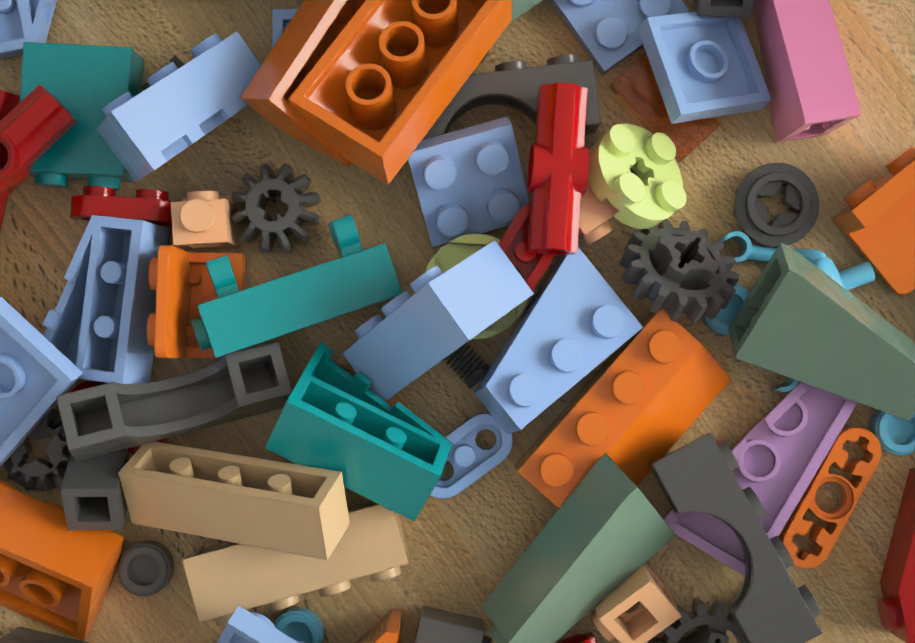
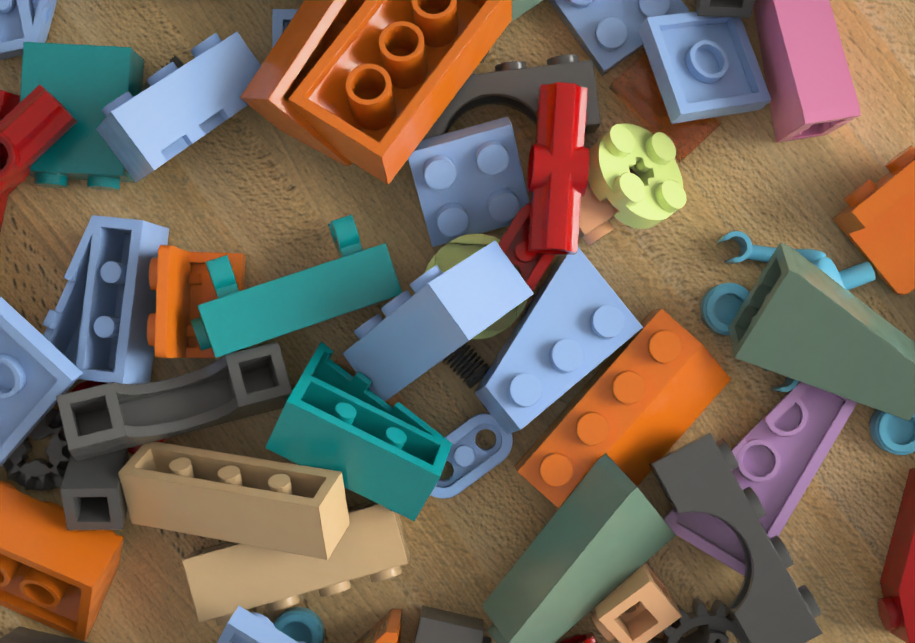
red plate [70,186,172,226] -> none
dark grey tile [117,540,174,596] -> none
light nougat brick [171,191,239,251] -> none
dark grey gear [231,164,321,253] -> none
dark grey gear [620,219,739,324] -> none
dark grey gear [733,163,819,247] -> none
orange beam [778,426,882,569] -> none

